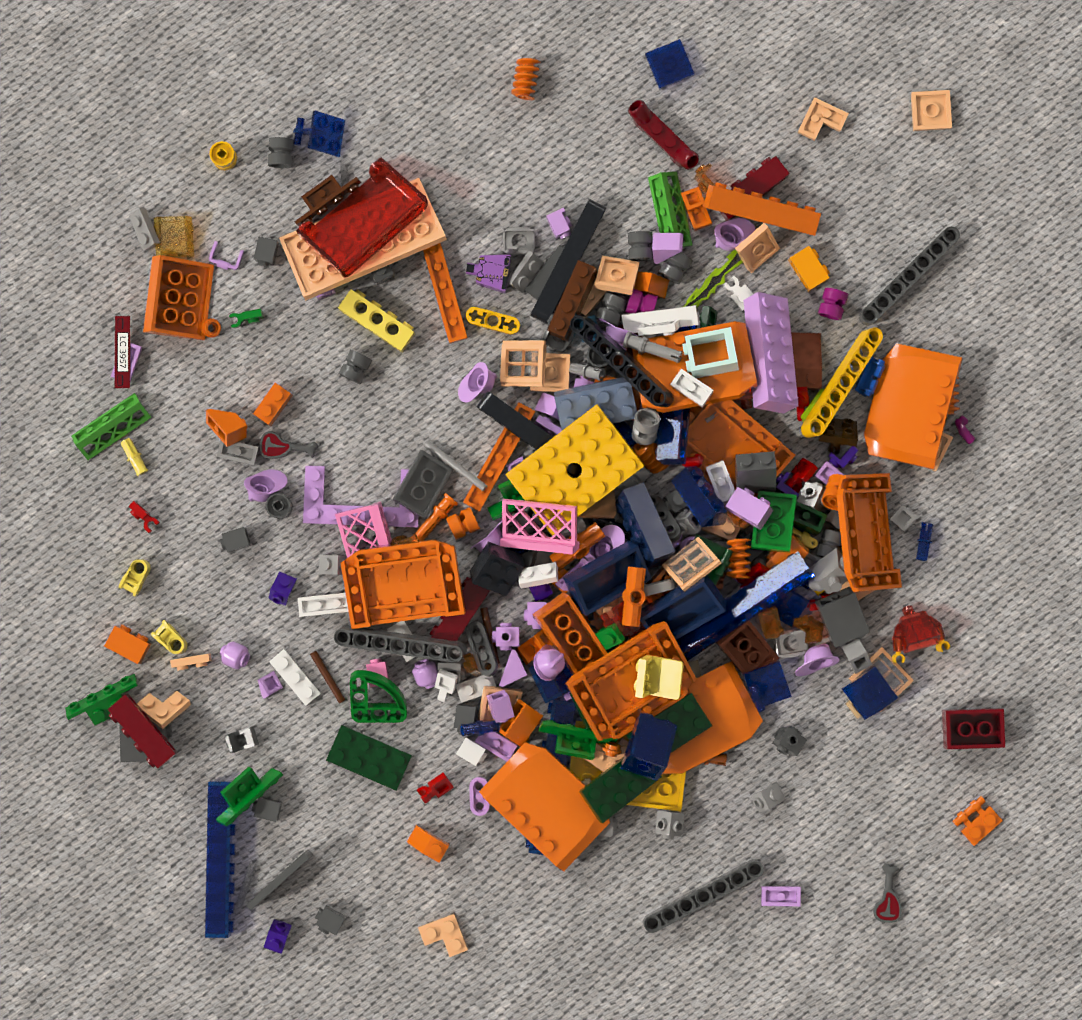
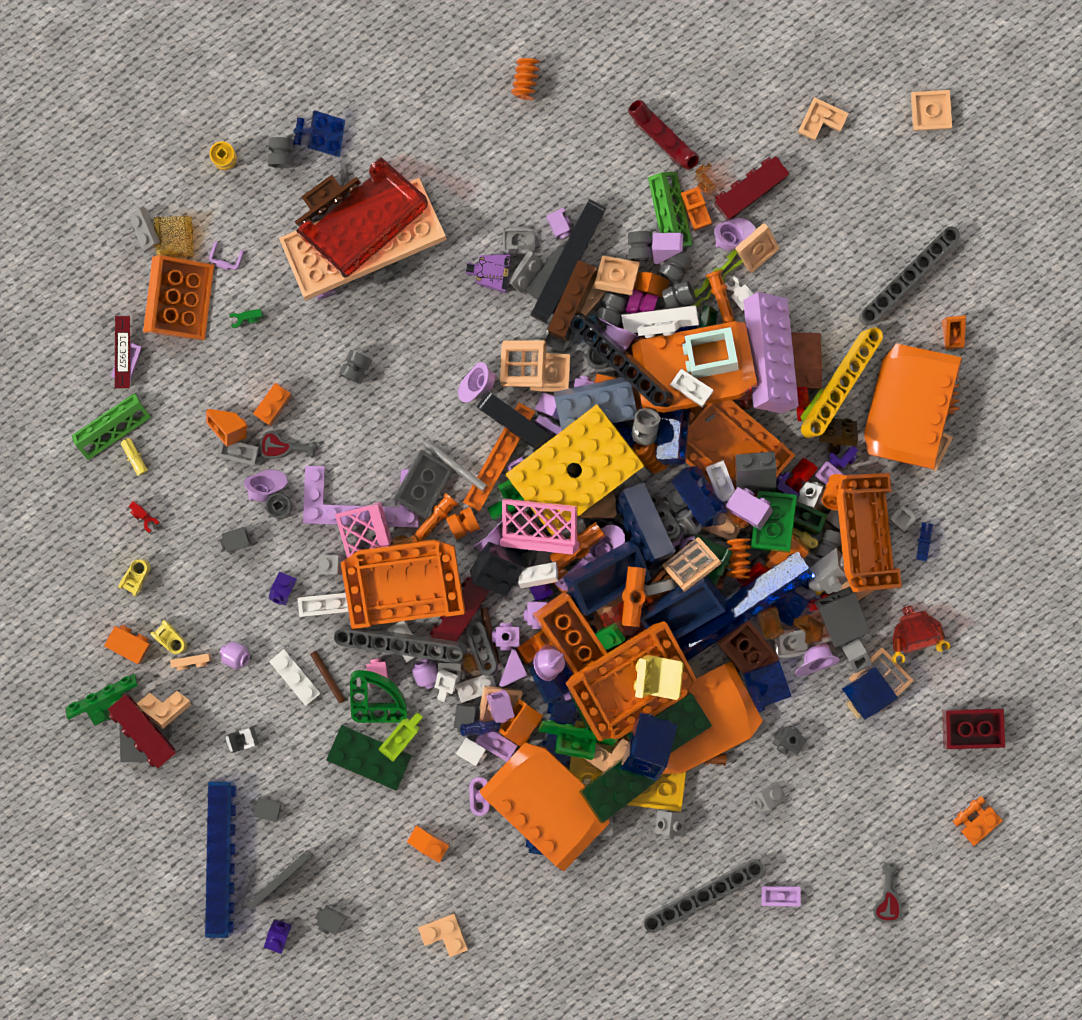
orange plate [202,318,221,338] -> none
green bracket [216,767,283,826] -> none
dark grey brick [253,236,279,267] -> none
lavender slope [257,671,283,699] -> none
light yellow brick [338,289,415,352] -> none
red plate [417,772,454,804] -> none
orange plate [423,243,468,344] -> none
yellow beam [466,307,520,335] -> none
light grey axle [569,363,606,381] -> none
orange plate [602,742,622,757] -> none
light grey pin [623,331,683,363] -> none
clear blue plate [645,39,694,90] -> none
red arm [674,451,704,468] -> none
orange brick [703,182,821,236] -> none
light orange brick [788,246,830,292] -> none
magenta wheel [818,287,849,321] -> none
blue hinge [855,357,885,397] -> none
magenta arm [955,415,975,444] -> none
none -> lime hinge [379,713,423,762]
none -> dark grey wheel [662,280,697,309]
none -> orange pin [706,269,735,323]
none -> orange slope [942,315,966,350]

